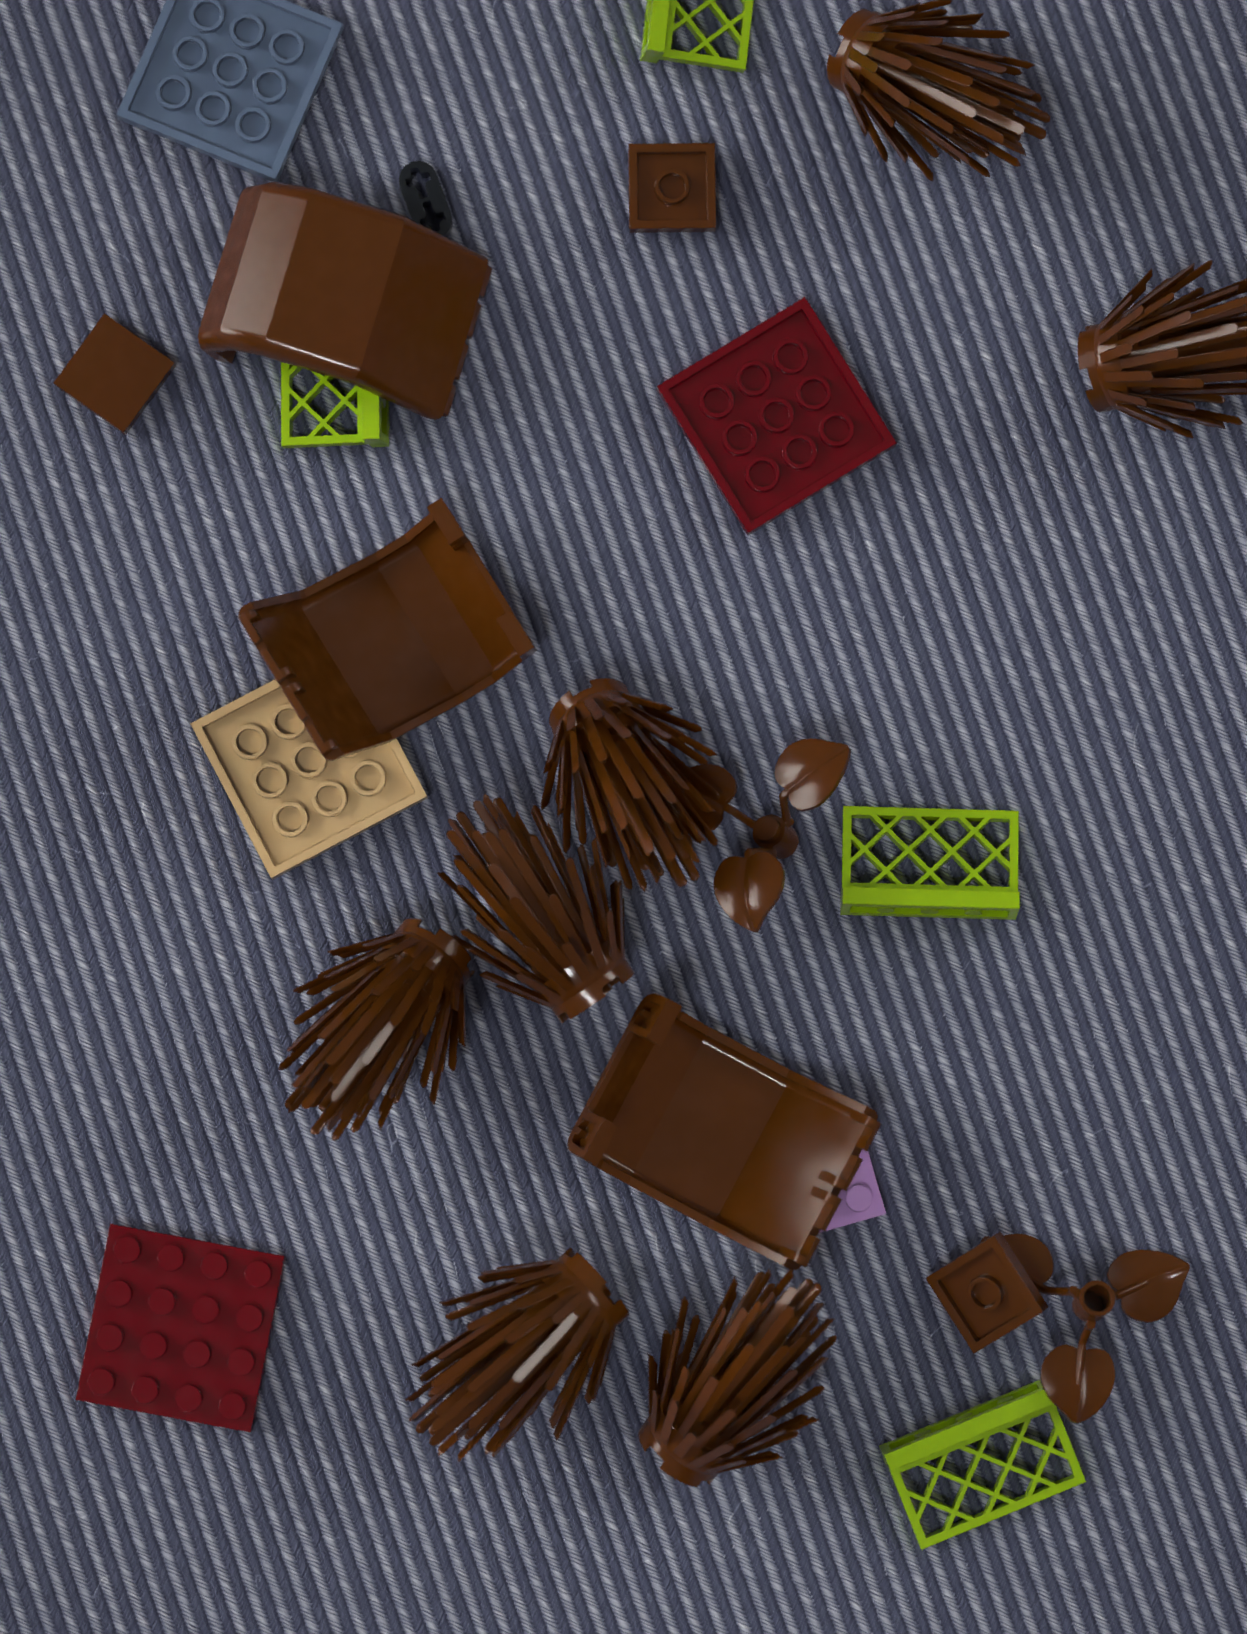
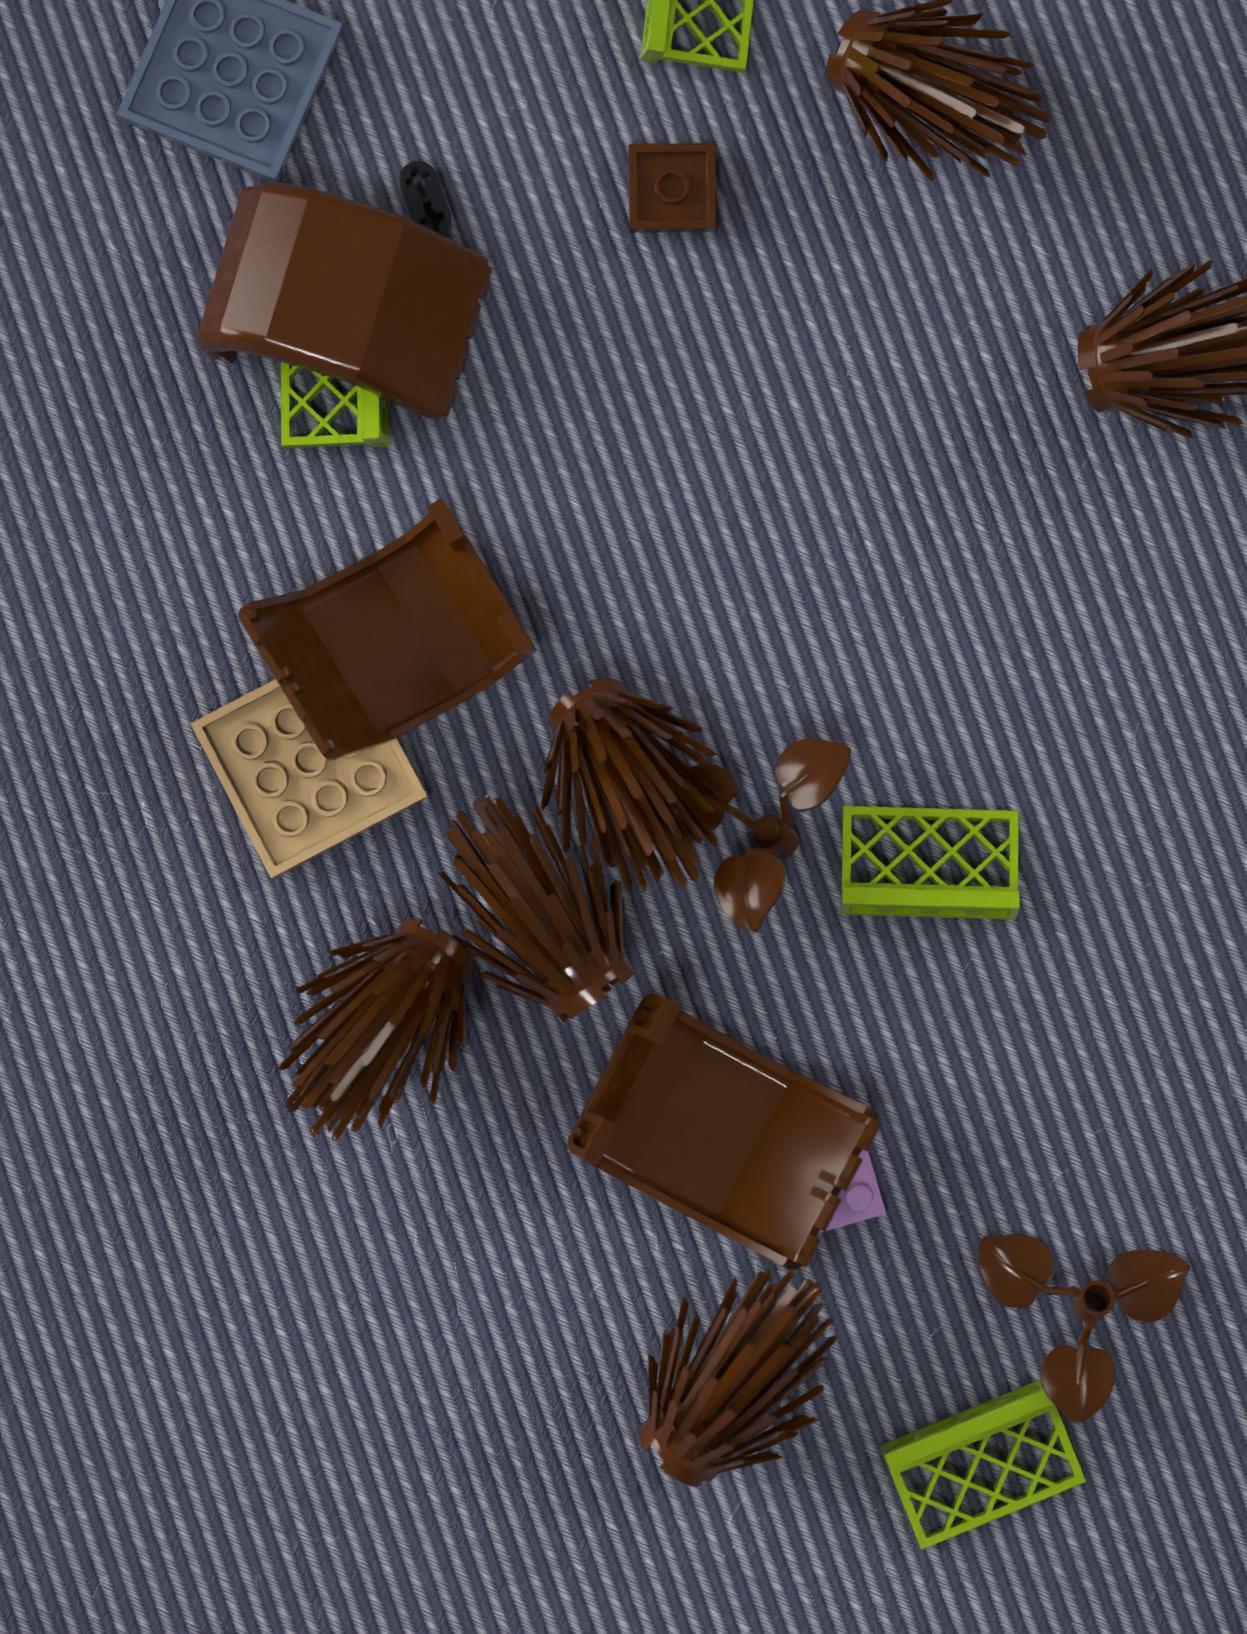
reddish brown tile [54,314,176,435] -> none
dark red plate [76,1224,286,1433] -> none
reddish brown plant [404,1247,630,1462] -> none
dark red plate [657,297,897,536] -> none
reddish brown plate [926,1232,1049,1353] -> none

